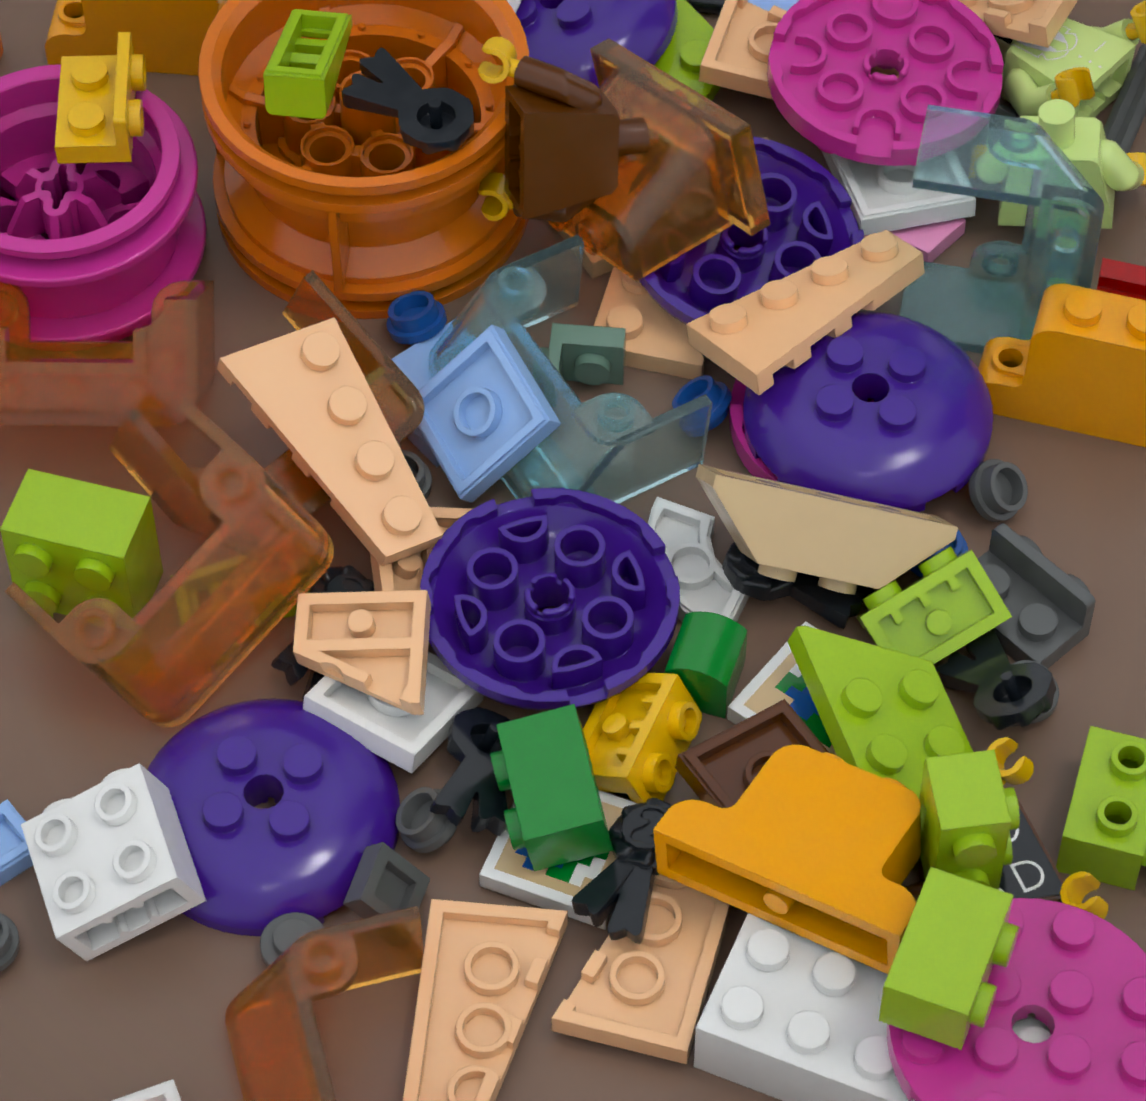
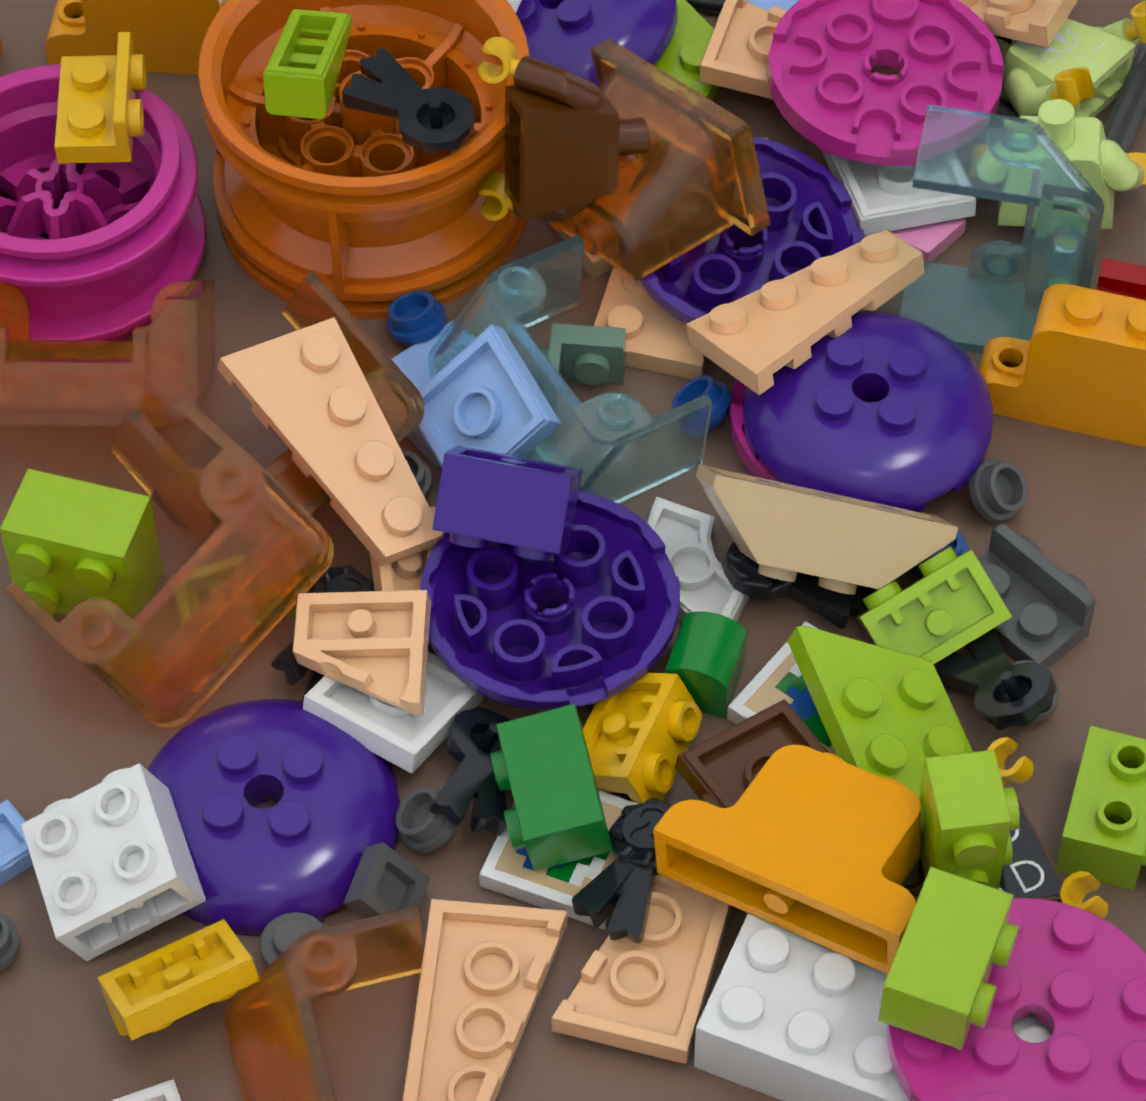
none -> yellow bracket [97,919,260,1041]
none -> dark purple brick [432,445,583,561]

